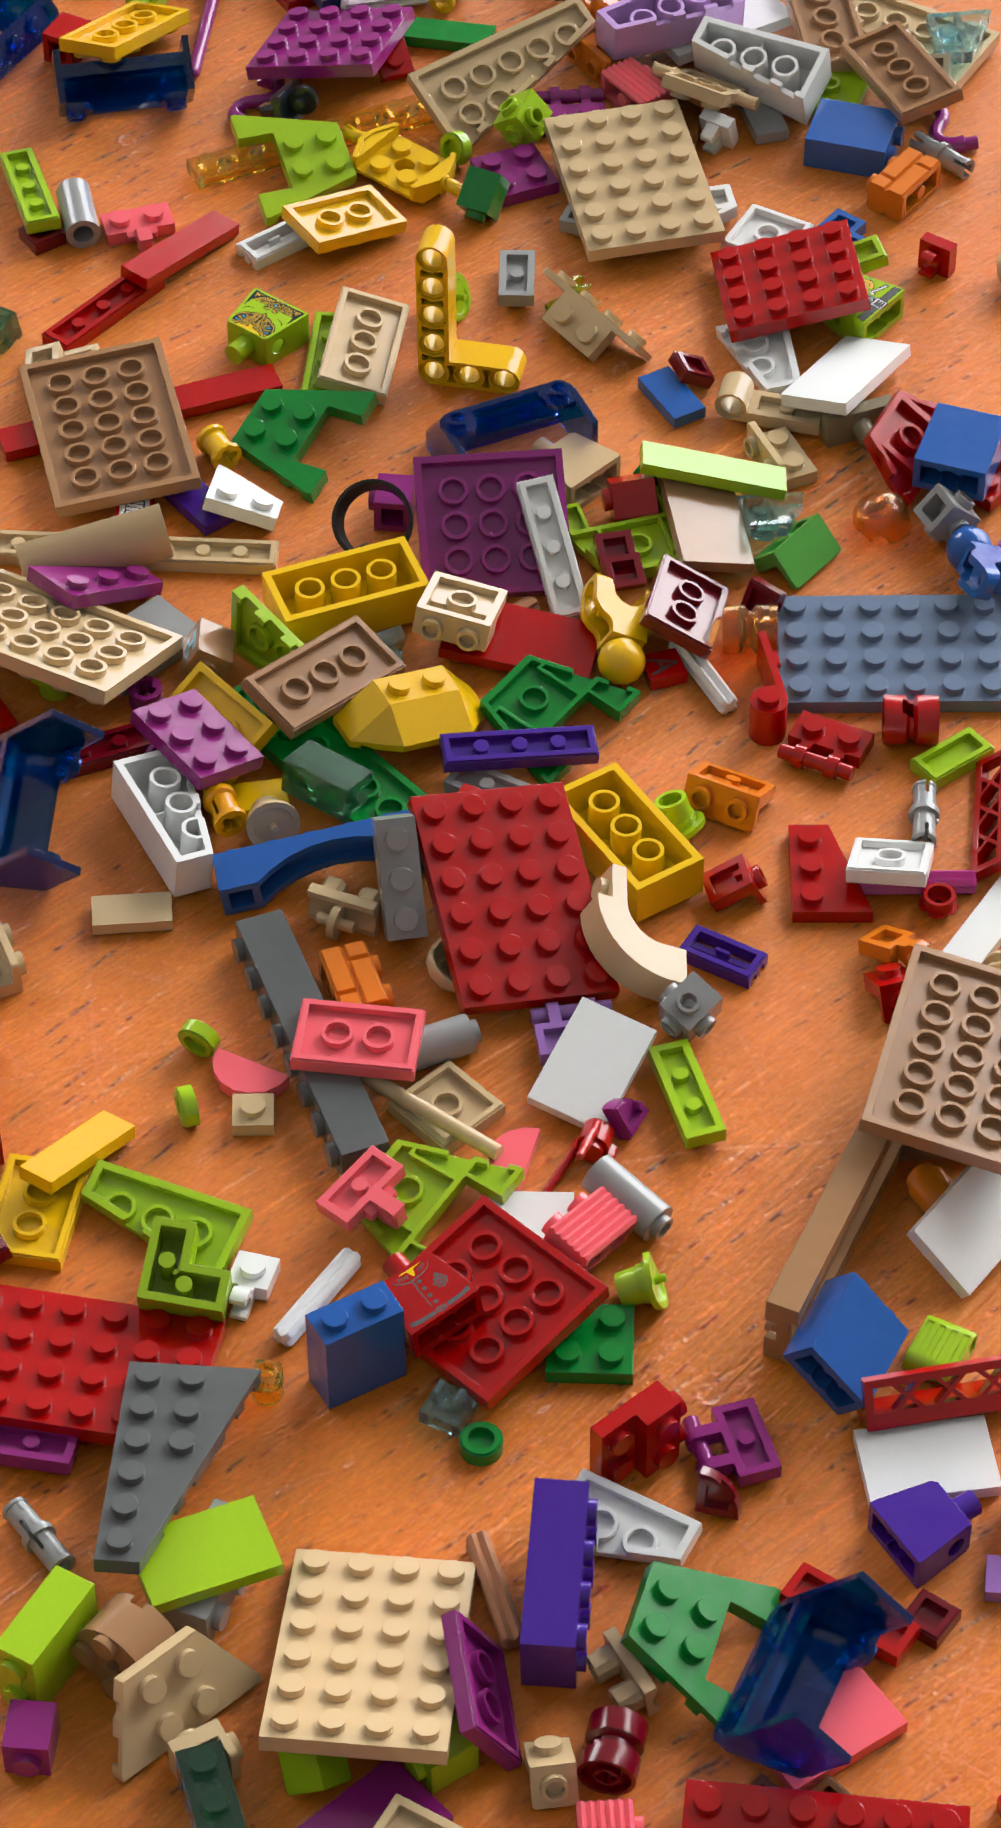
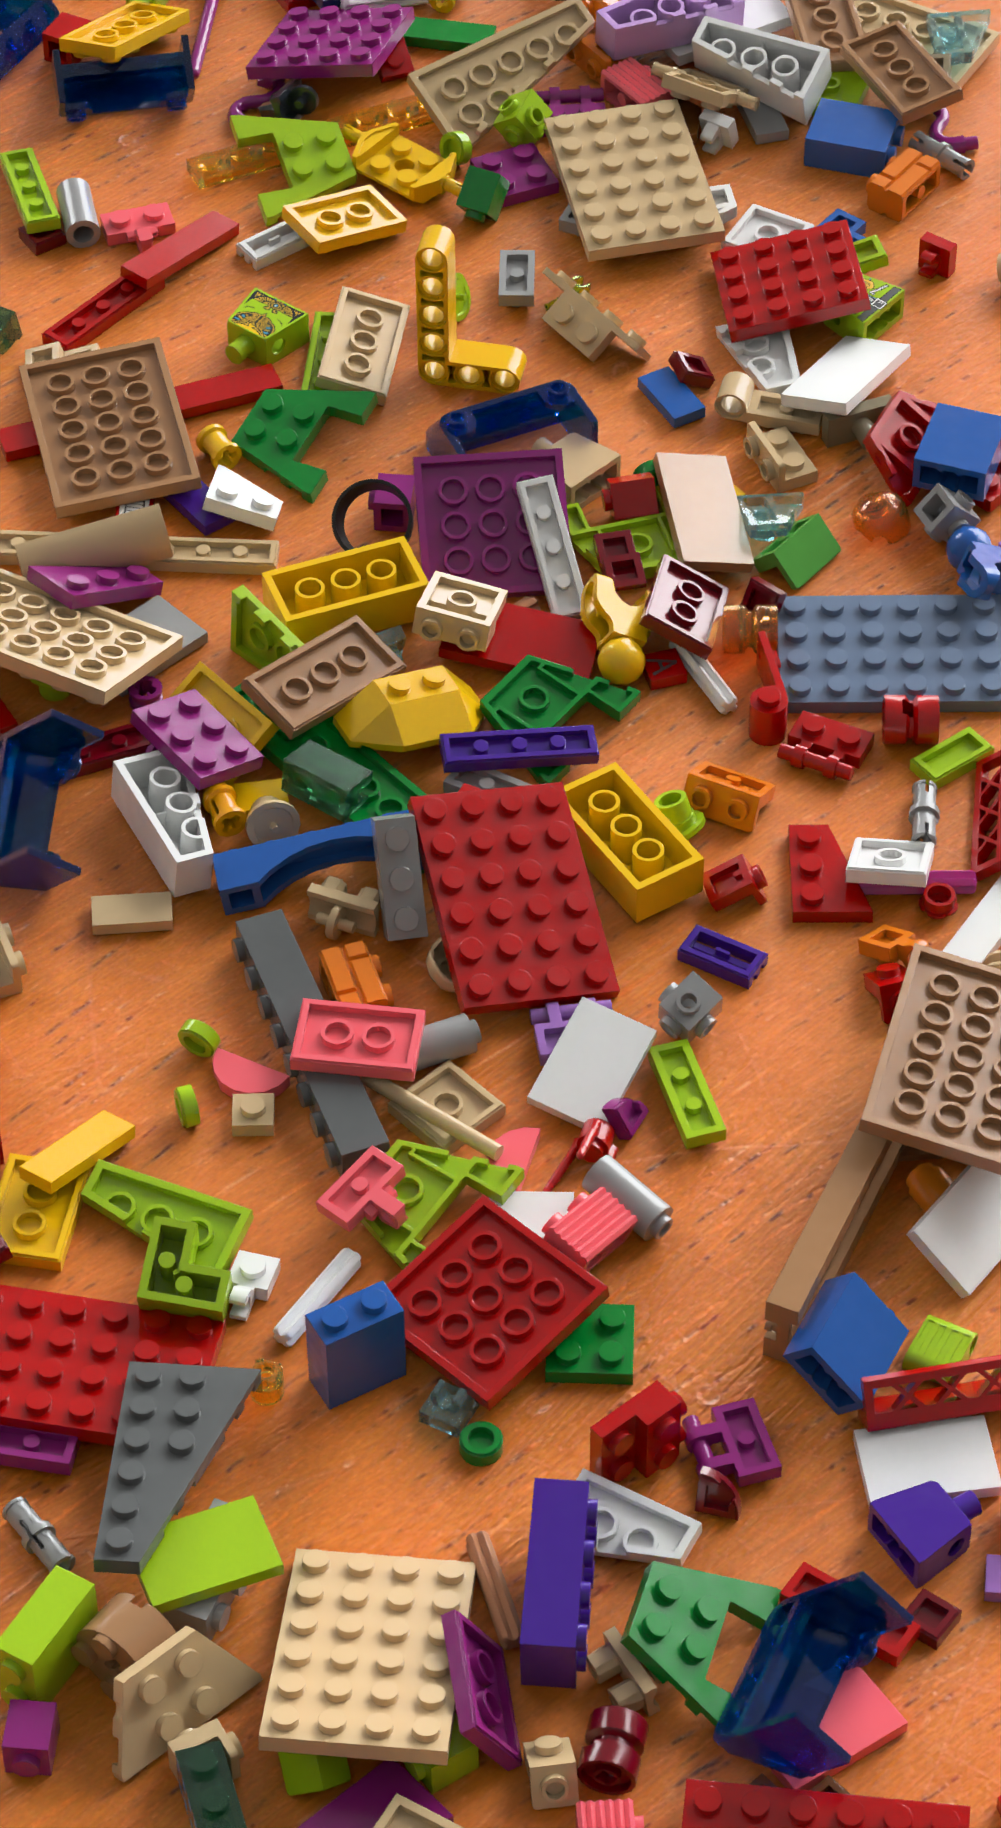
medium nougat brick [181,617,235,678] -> none
red torso [382,1252,484,1358] -> none
tan arch [580,863,687,1002] -> none
lime piece [614,1251,669,1311] -> none
tile [639,440,787,500] -> none

